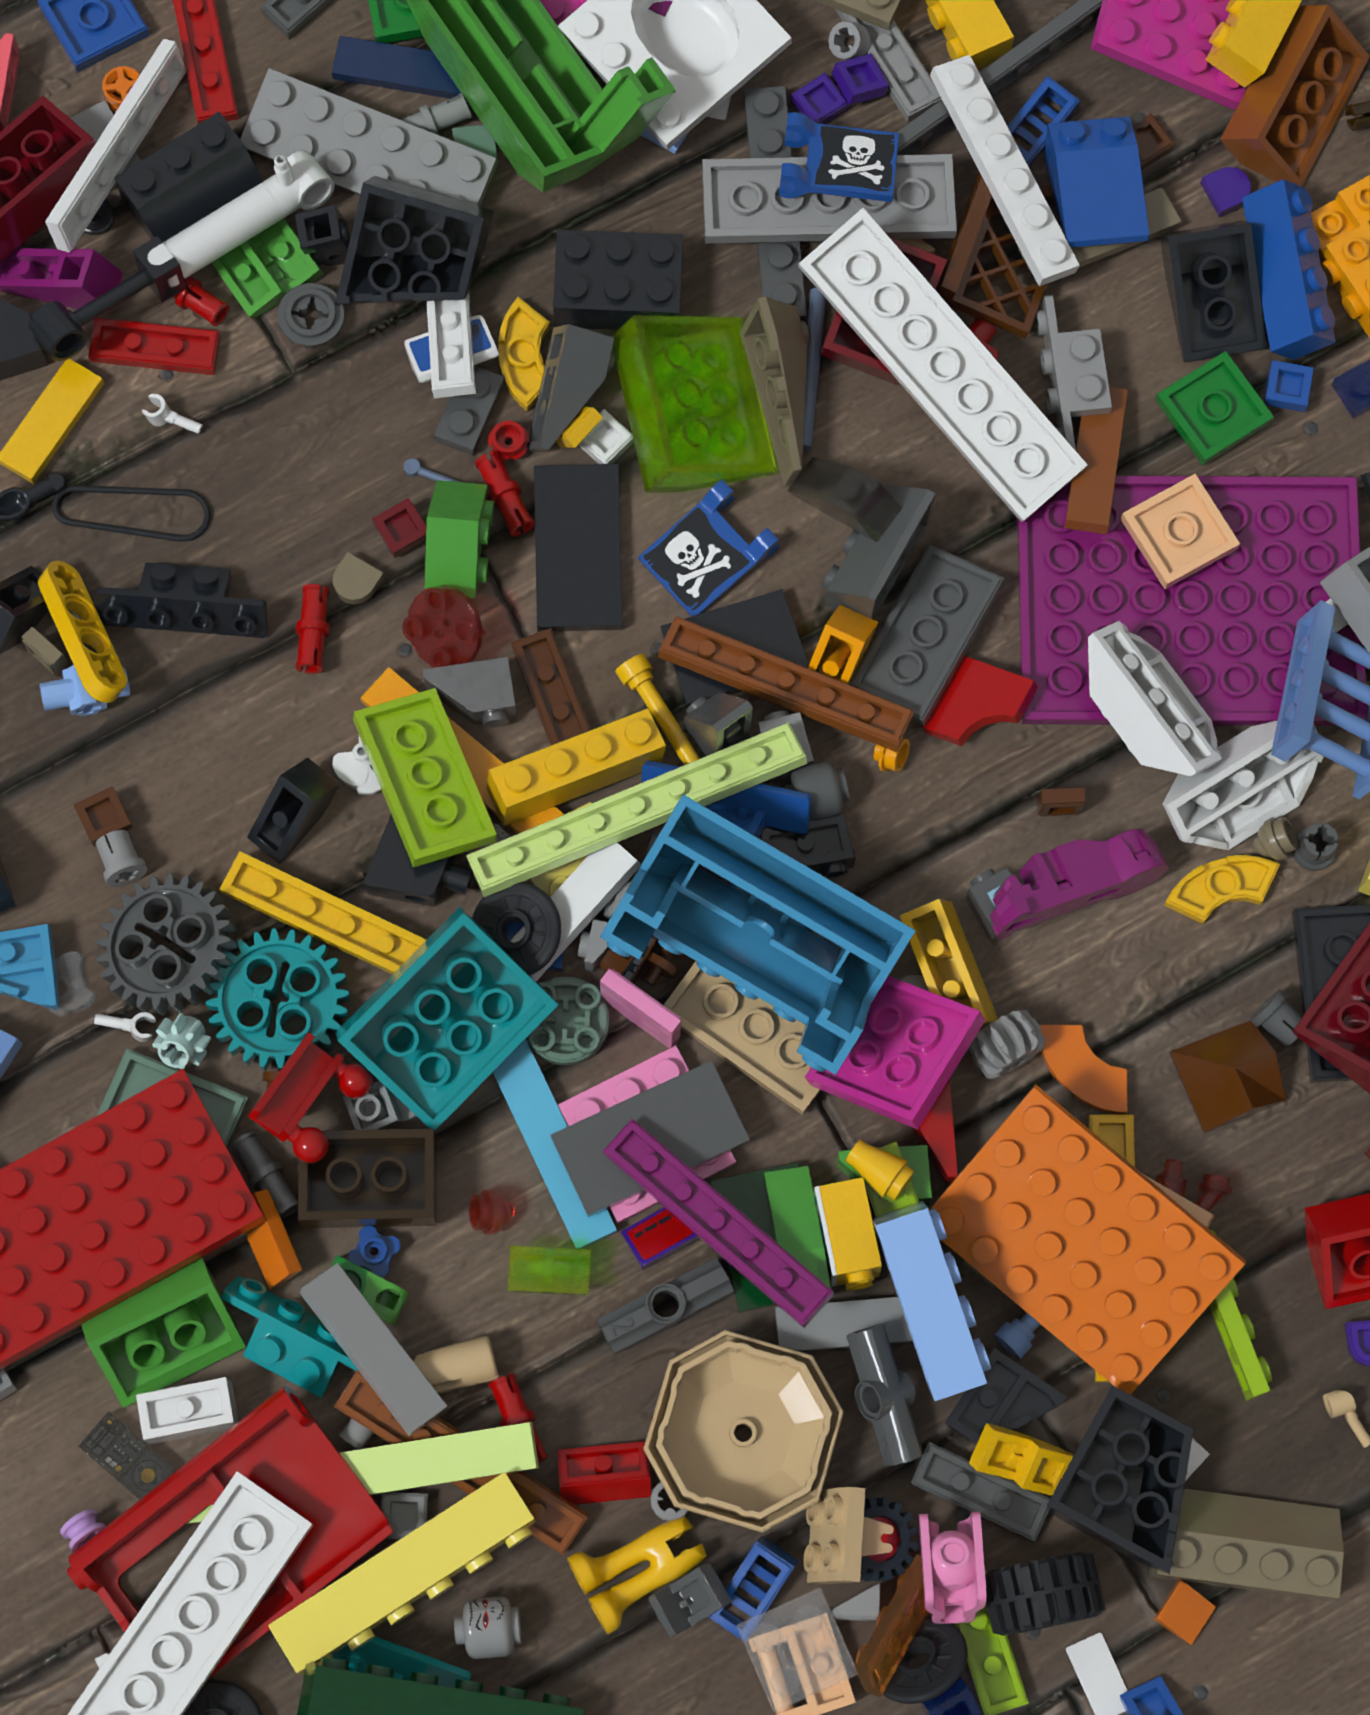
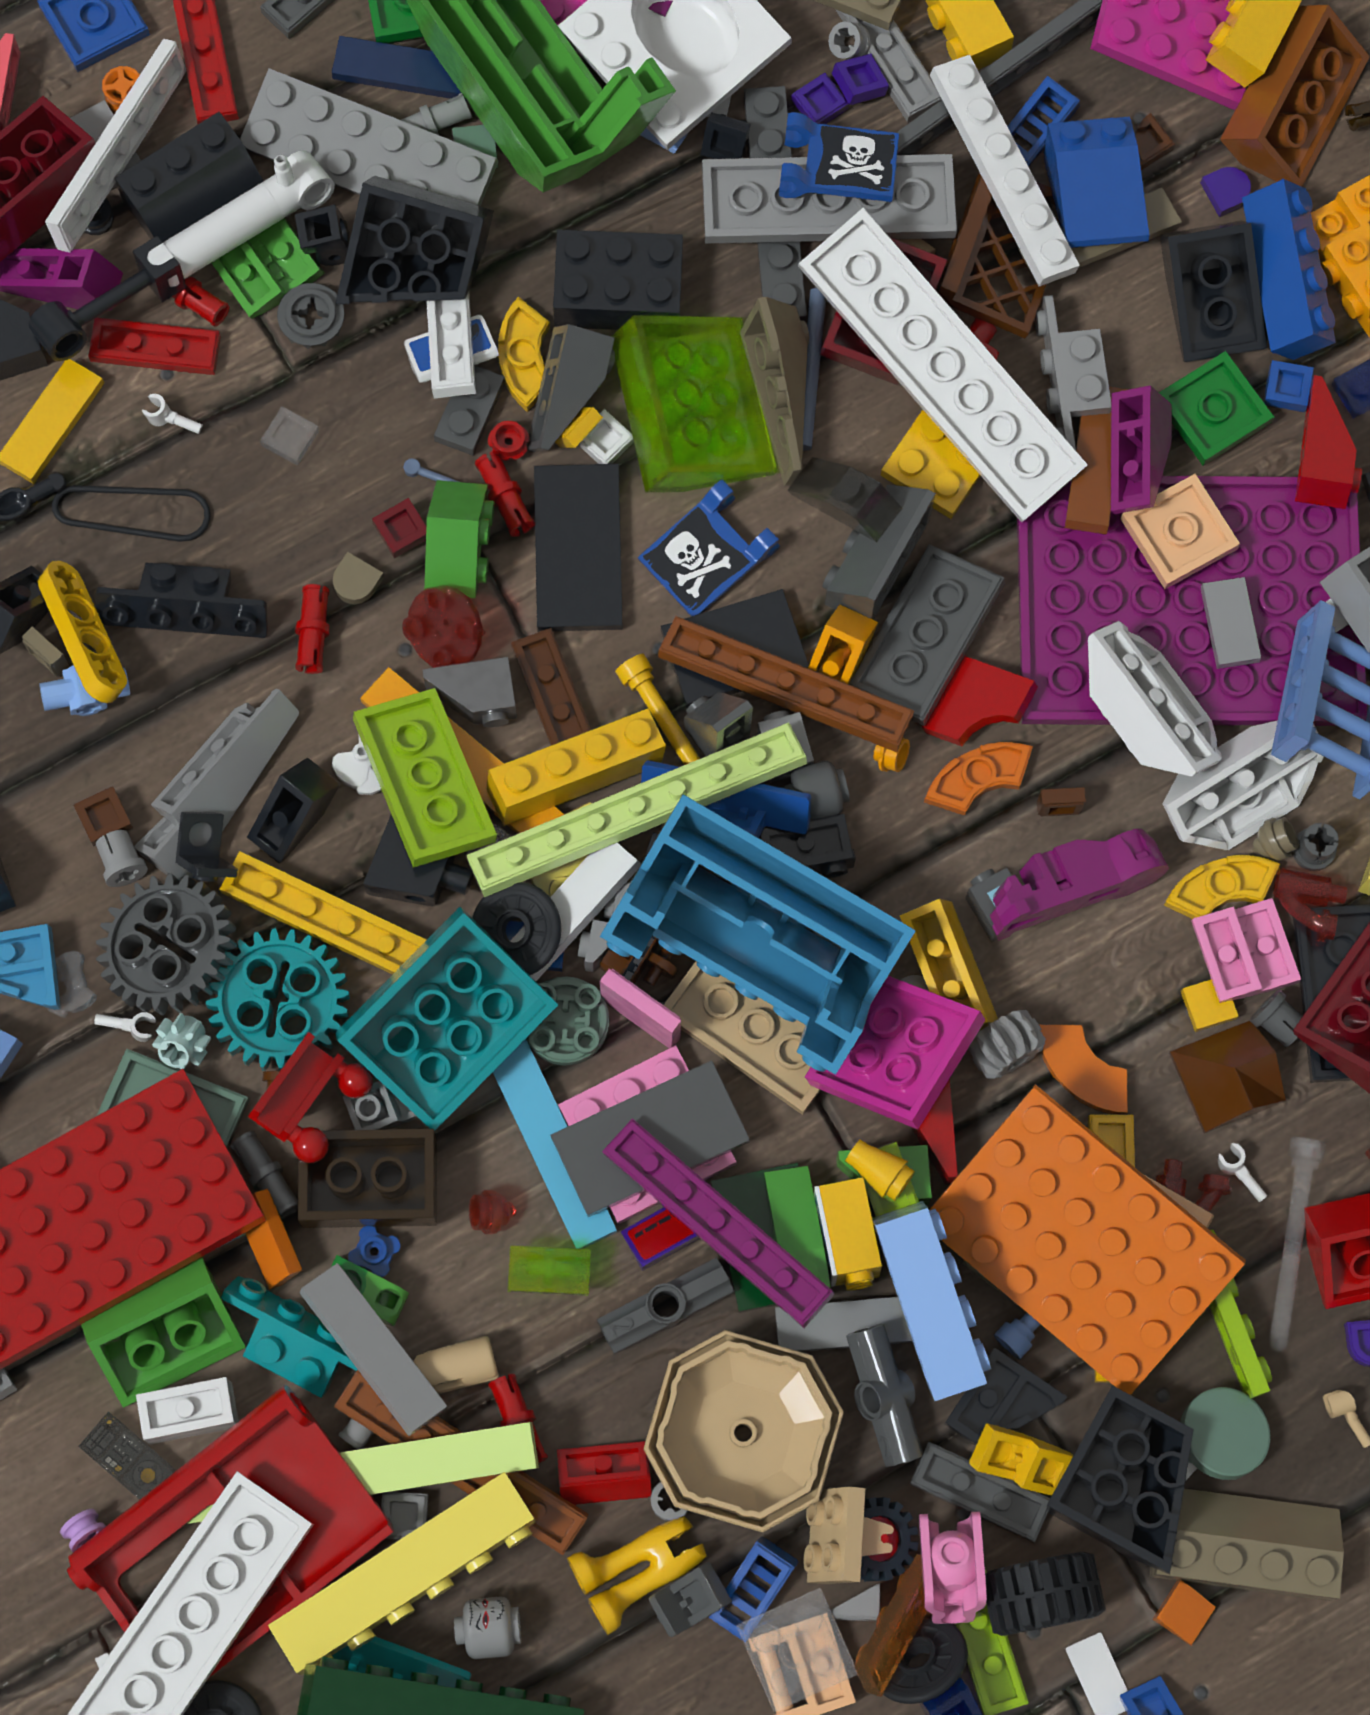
none -> light grey wedge [134,689,299,881]
none -> black bracket [175,812,238,881]
none -> clear tile [260,406,319,465]
none -> black tile [700,112,751,159]
none -> yellow plate [880,410,981,519]
none -> orange tile [924,742,1033,816]
none -> magenta slope [1111,385,1172,514]
none -> yellow tile [1180,980,1239,1032]
none -> sand green tile [1180,1387,1270,1480]
none -> bright pink slope [1191,898,1301,1003]
none -> light grey tile [1200,577,1261,669]
none -> white hand [1218,1143,1268,1202]
none -> clear piece [1269,1137,1326,1352]
none -> clear red plant [1273,868,1347,942]
none -> red slope [1295,375,1362,509]

